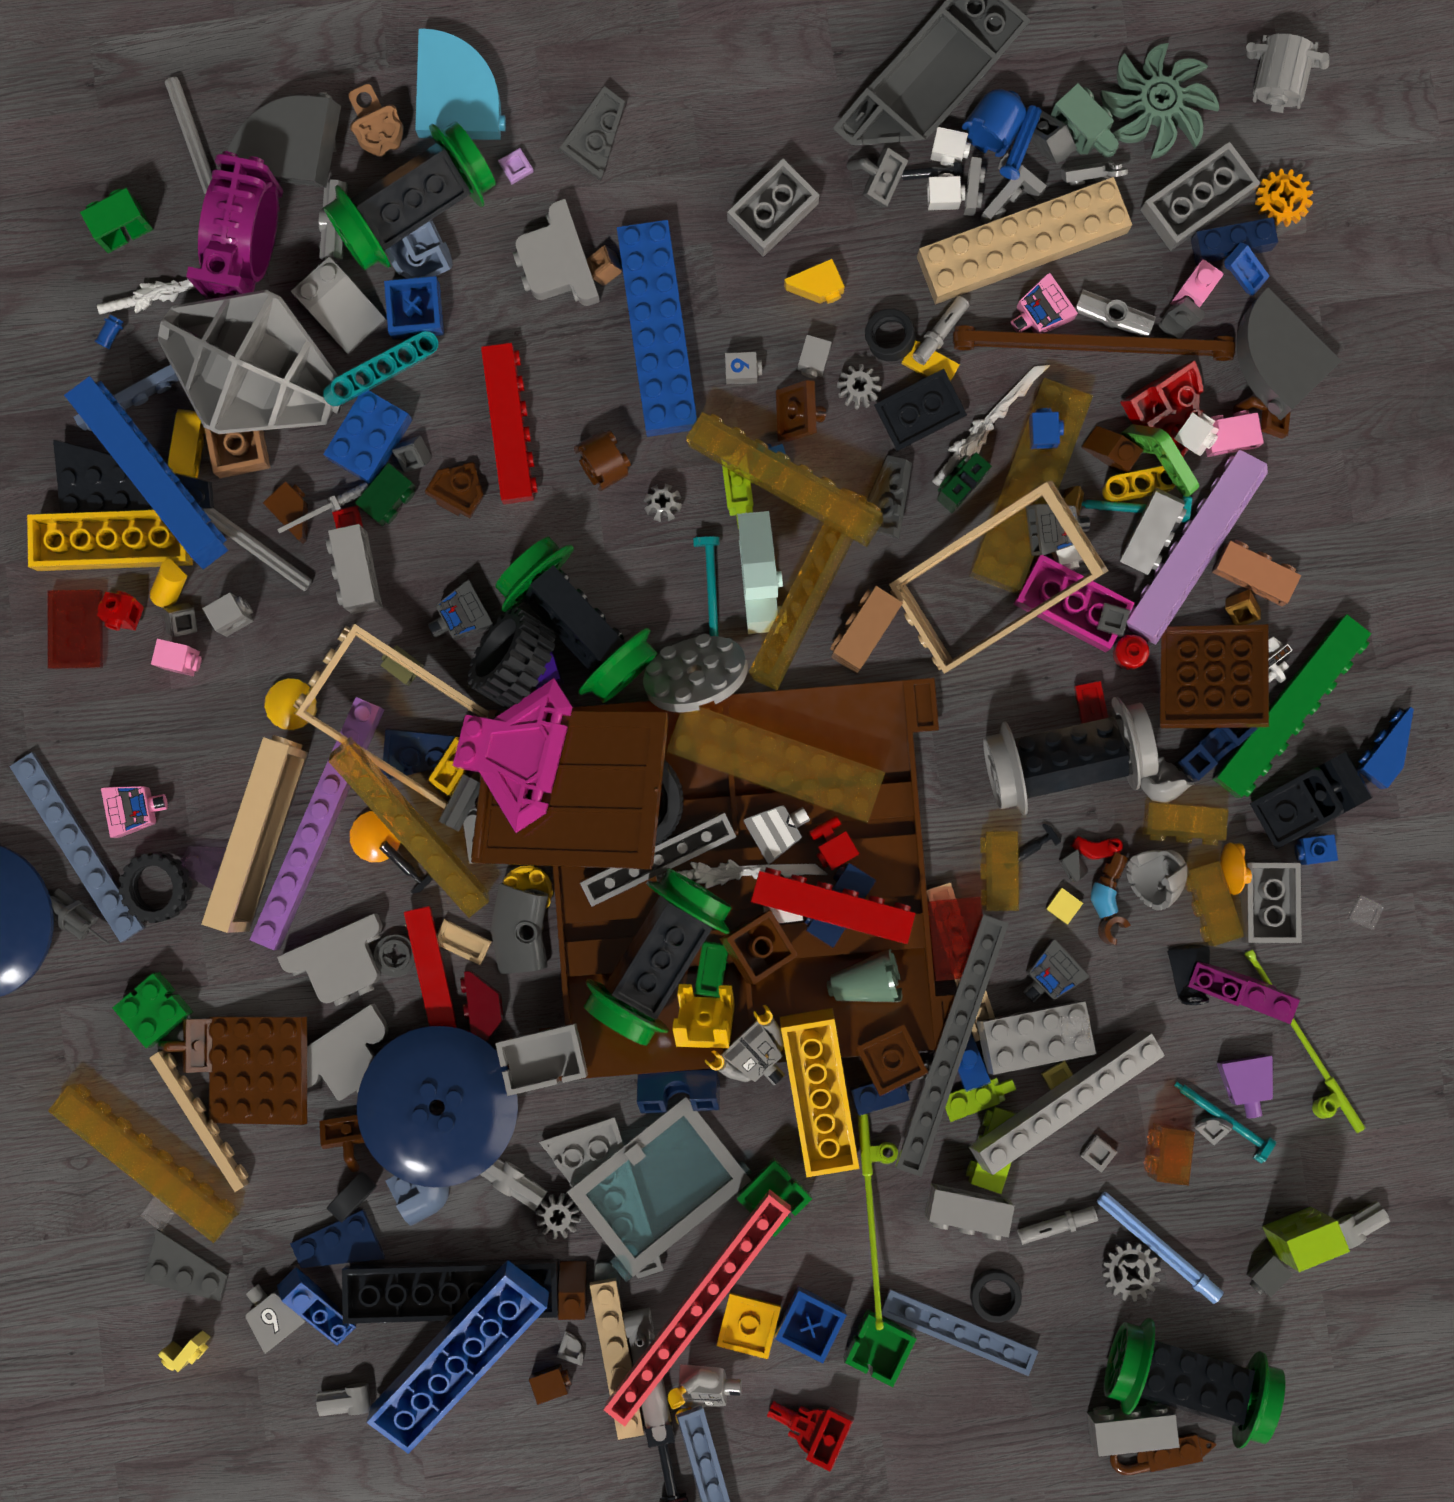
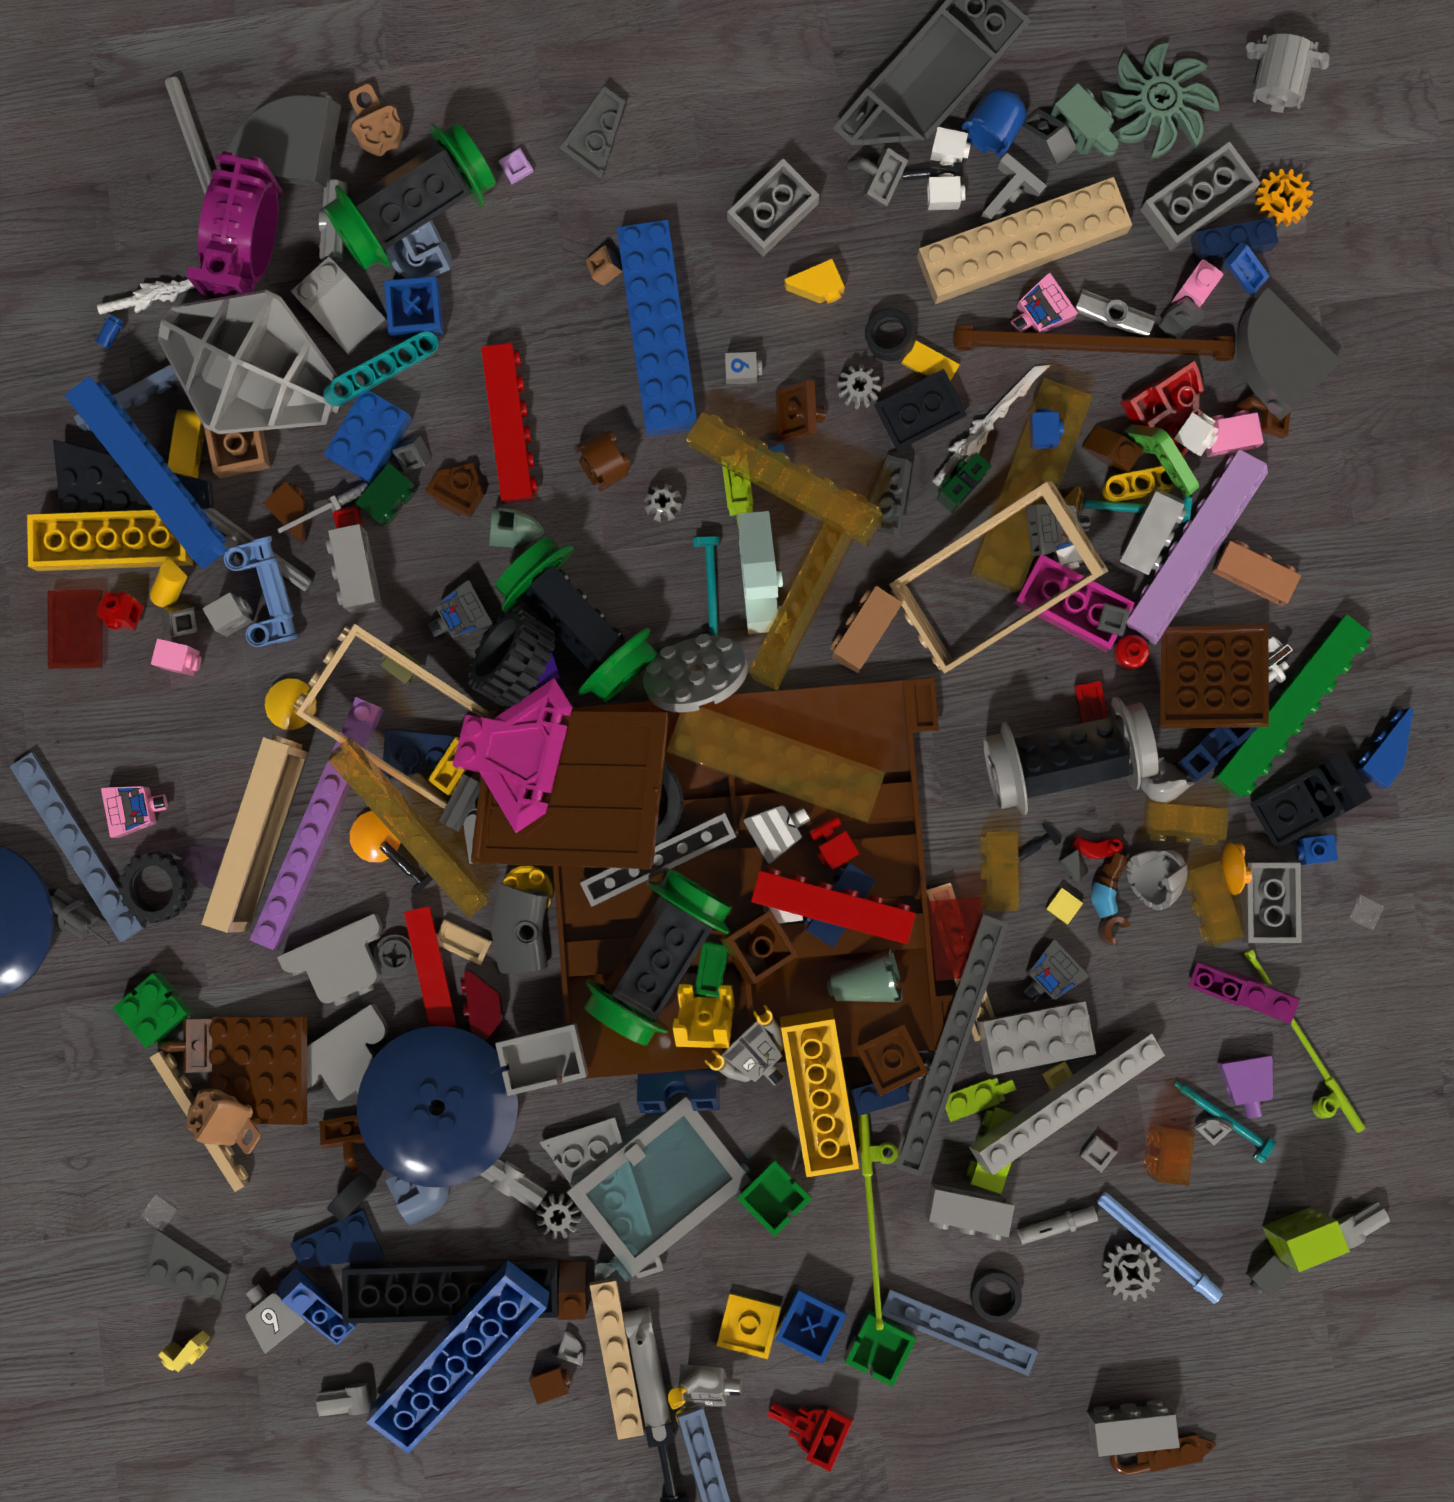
clear yellow brick [48,1084,239,1243] -> none
green piece [80,188,153,253] -> none
medium azure brick [415,29,506,140] -> none
light grey brick [513,199,600,306] -> none
coral brick [604,1189,791,1427] -> none
white sword [656,859,827,889] -> none
light grey brick [798,335,832,379] -> none
light grey pin [913,296,969,365] -> none
blue tile [958,1033,991,1092] -> none
light grey plate [964,157,985,216] -> none
blue axle [1000,105,1042,180] -> none
light grey hinge [1061,161,1128,186] -> none
brick [1104,1318,1286,1449] -> none
black piece [1167,945,1210,1005] -> none
pearl gold slope [1225,589,1261,625] -> none
none -> medium nougat piece [187,1088,261,1154]
none -> medium blue piece [224,536,300,647]
none -> sand green helmet [489,507,544,550]

